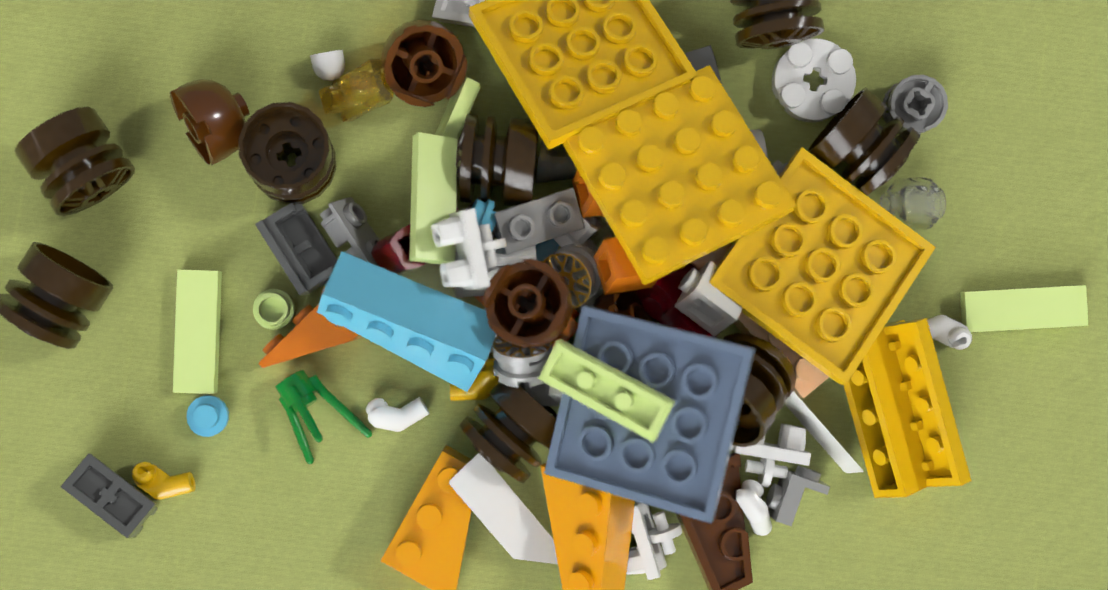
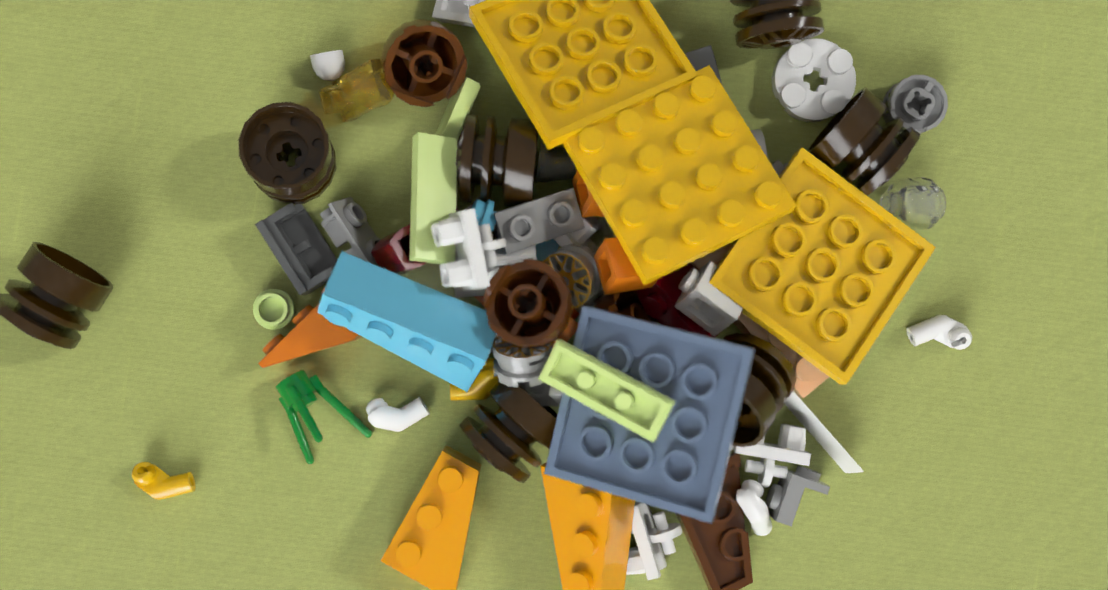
dark brown wheel [15,107,135,216] -> none
dark grey hinge [60,453,158,538] -> none
reddish brown cylinder [170,79,250,166] -> none
yellowish green tile [173,269,222,394] -> none
medium azure plate [186,395,229,437] -> none
white sticker [449,453,558,564] -> none
yellow brick [843,318,972,498] -> none
yellowish green tile [960,285,1089,332] -> none

